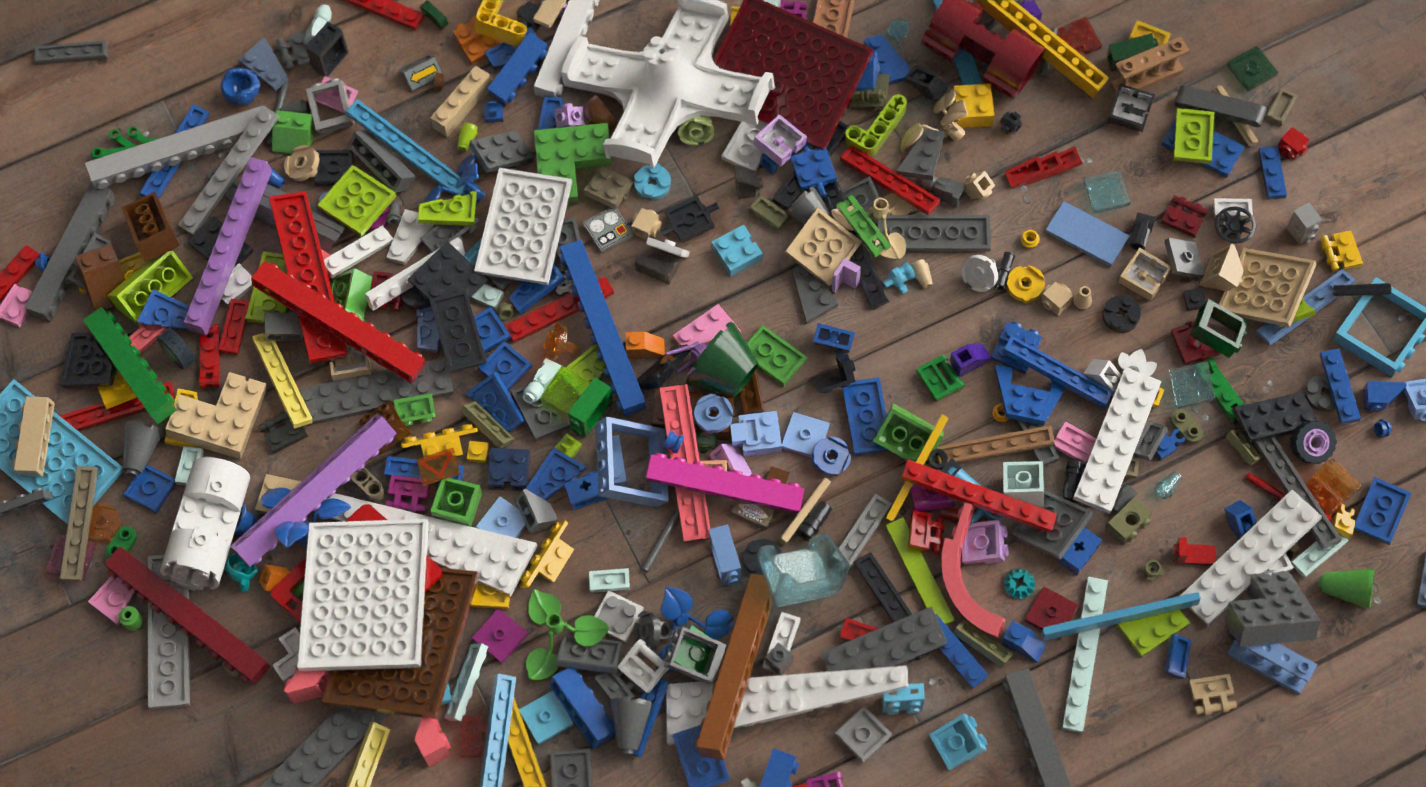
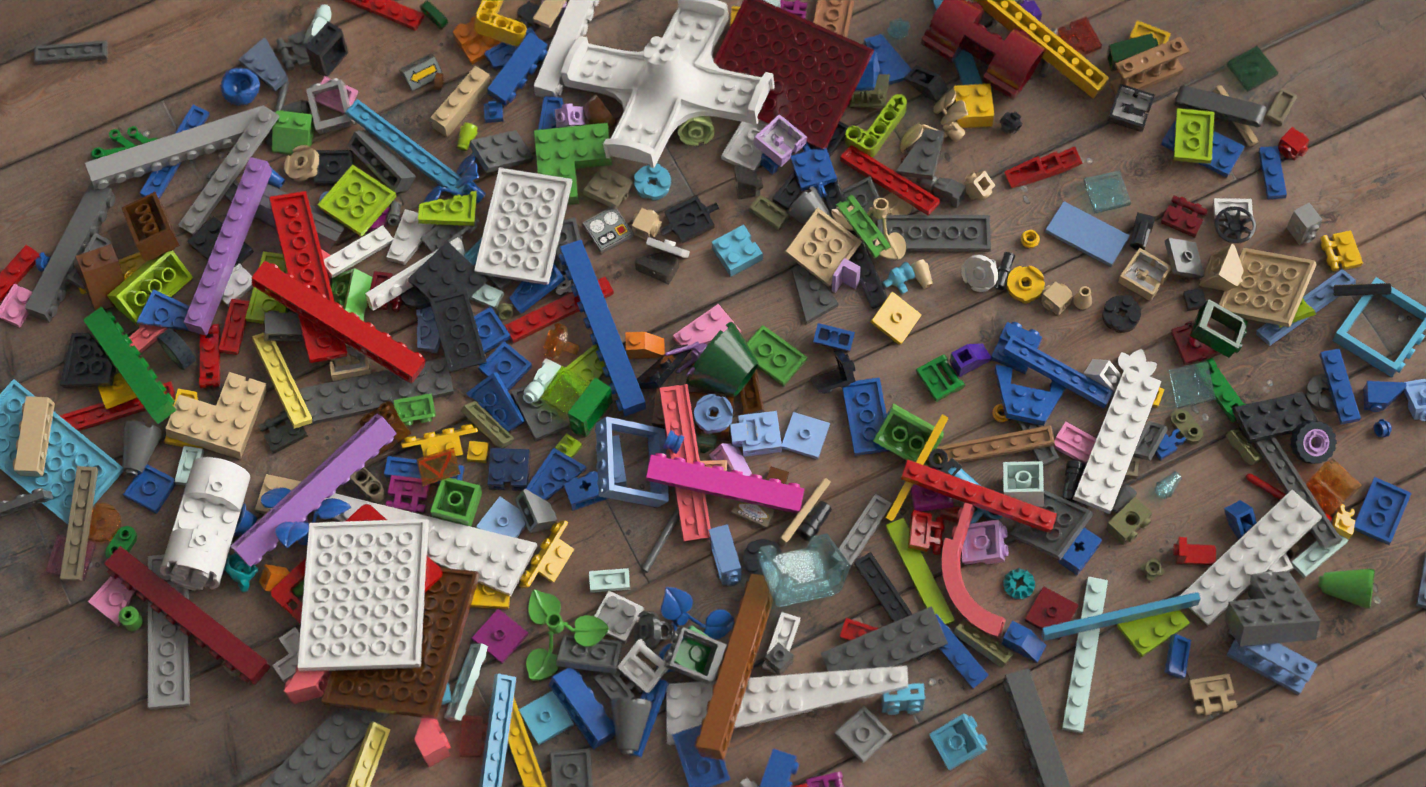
plate [811,436,851,476] -> none
none -> yellow plate [870,292,921,345]

